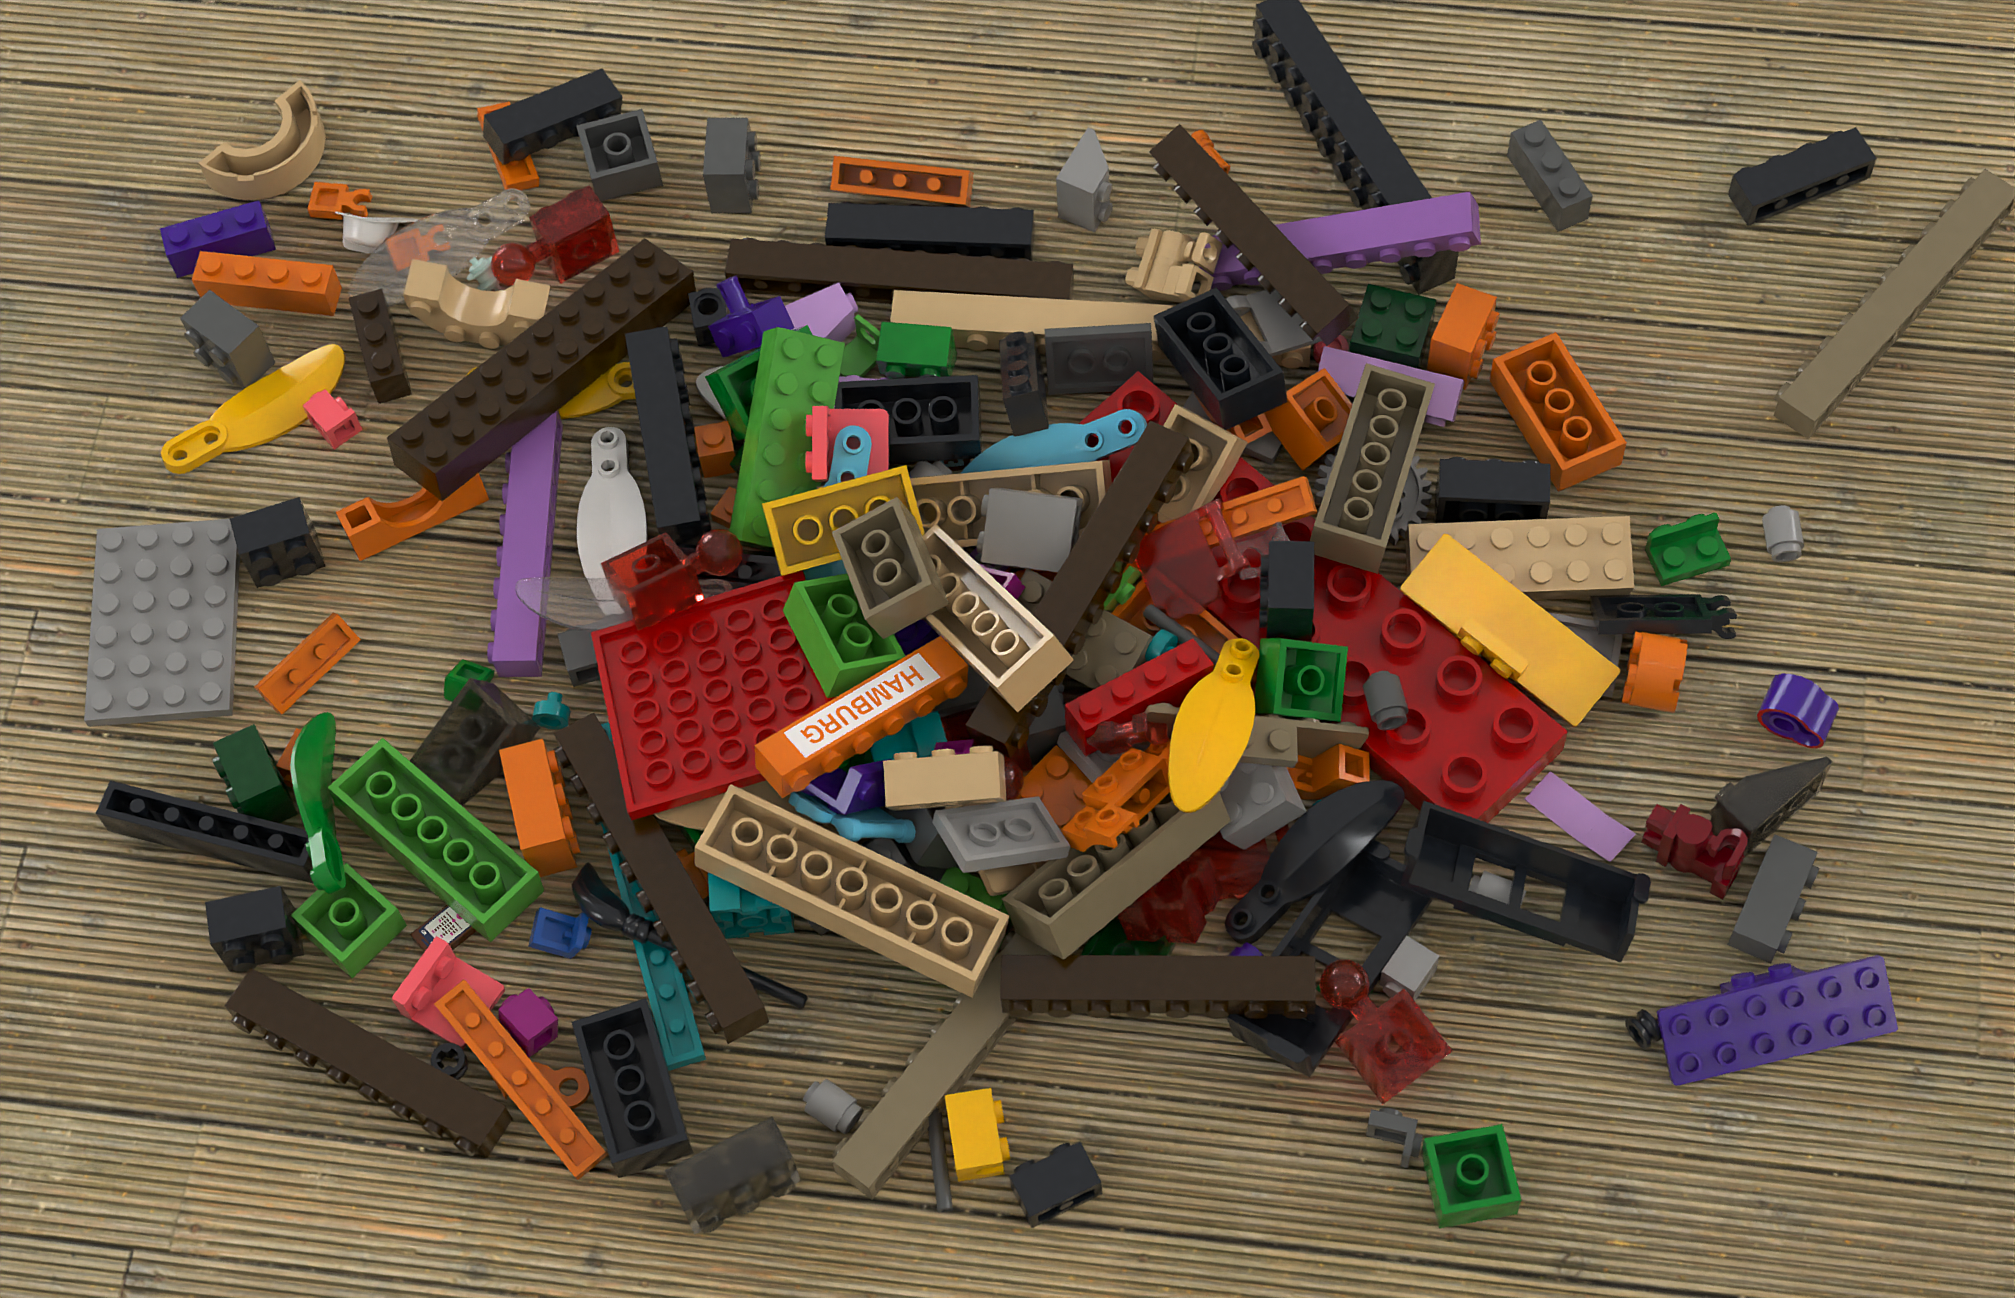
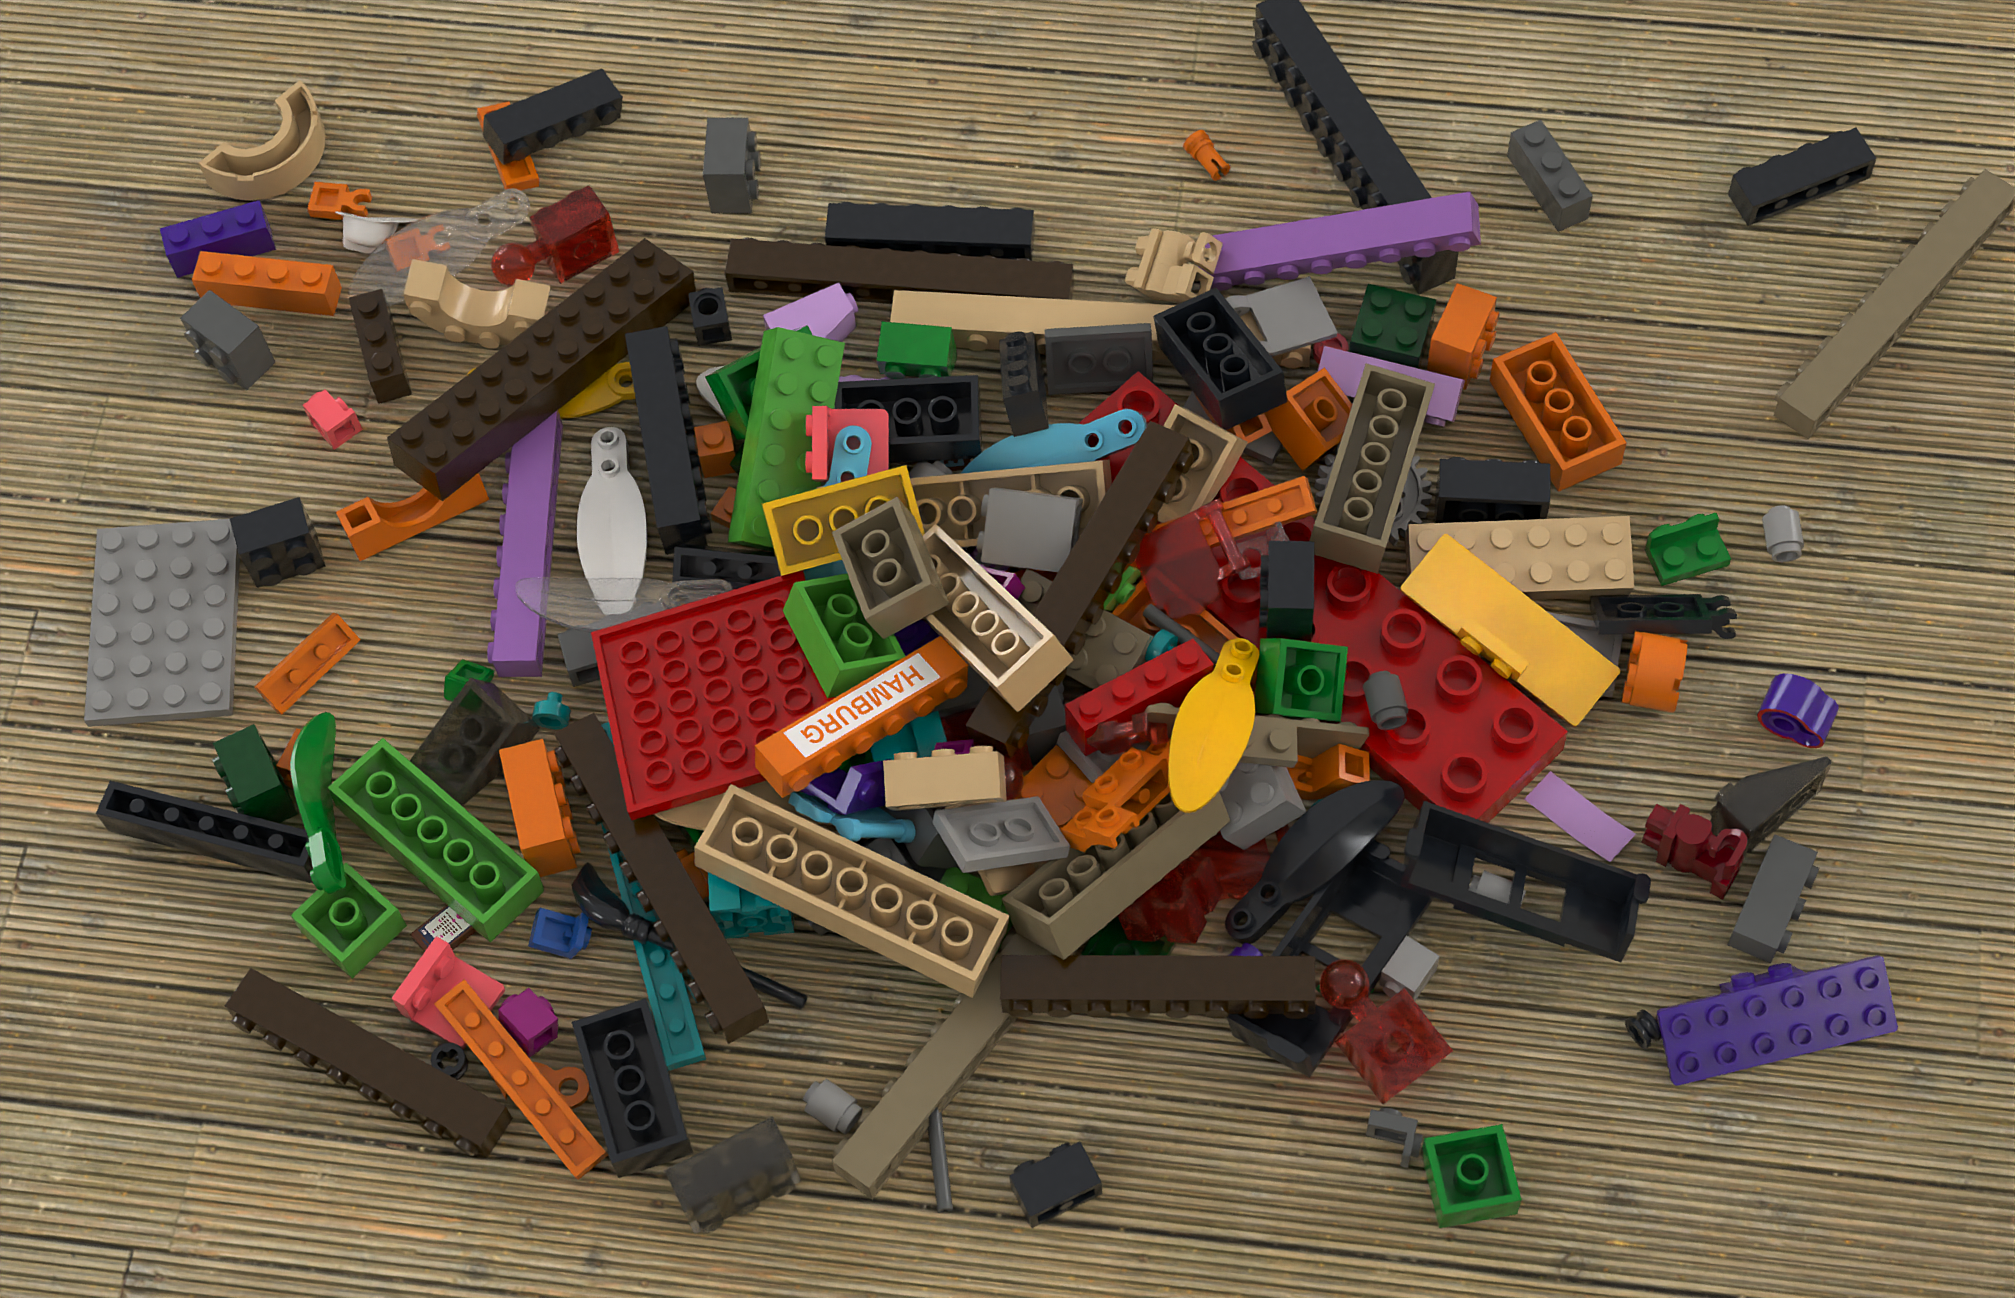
yellow plant [161,344,345,474] -> none
black brick [205,886,304,972] -> none
light aqua wheel [467,257,504,291] -> none
dark grey brick [577,109,663,202] -> none
clear red brick [600,529,743,630] -> none
dark purple brick [708,275,795,358] -> none
orange brick [830,156,974,207] -> none
bright green bracket [840,314,880,377] -> none
yellow brick [945,1088,1010,1182] -> none
light grey slope [1056,127,1113,233] -> none
dark brown brick [1149,124,1359,346] -> none

